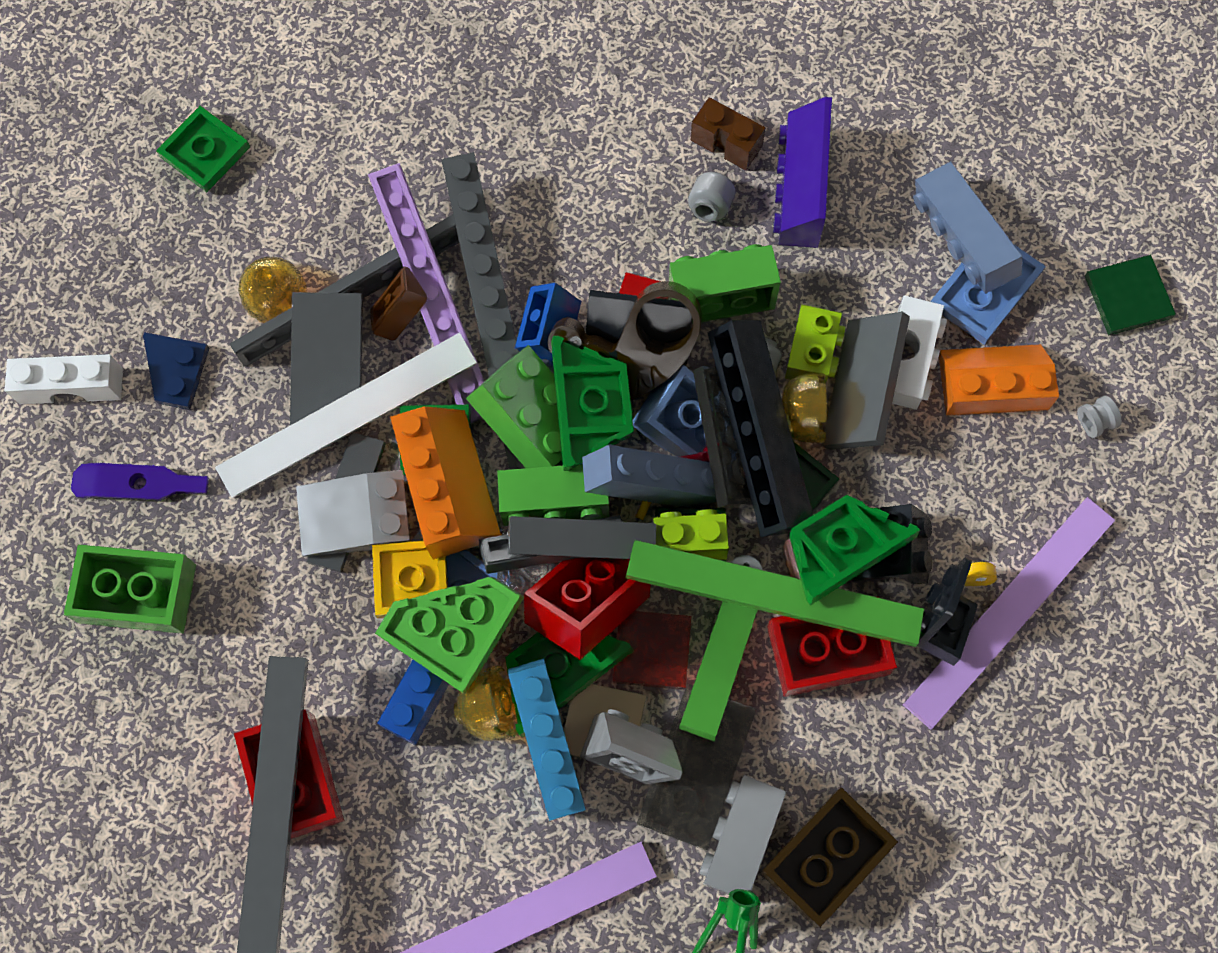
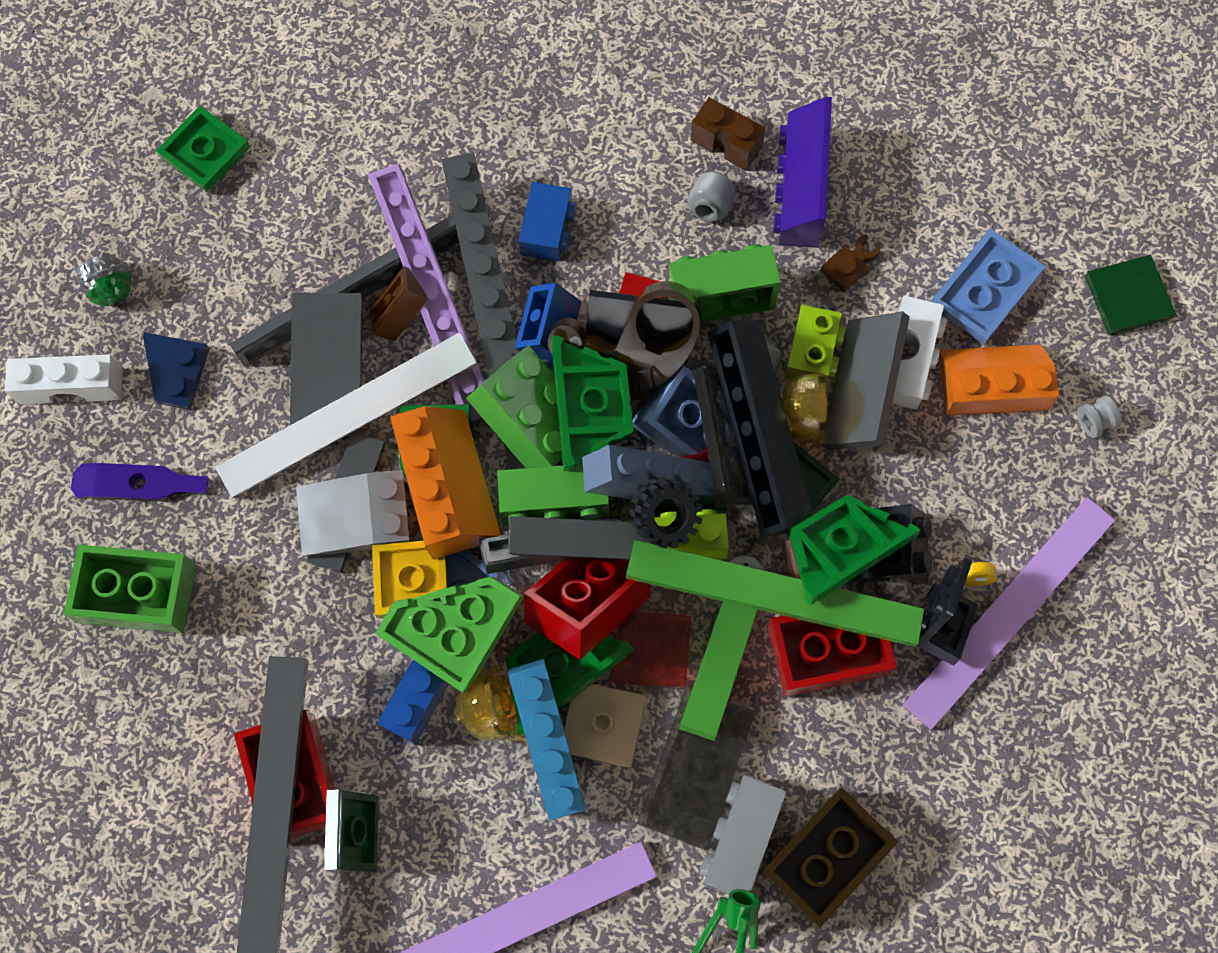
clear yellow cylinder [238,256,308,324] -> none
light grey slope [580,709,683,784] -> none
sand blue brick [913,161,1022,294] -> none
none -> piece [76,253,133,307]
none -> dark green tile [324,790,378,872]
none -> blue brick [518,182,577,261]
none -> black tyre [629,477,703,549]
none -> reddish brown plate [820,234,881,293]

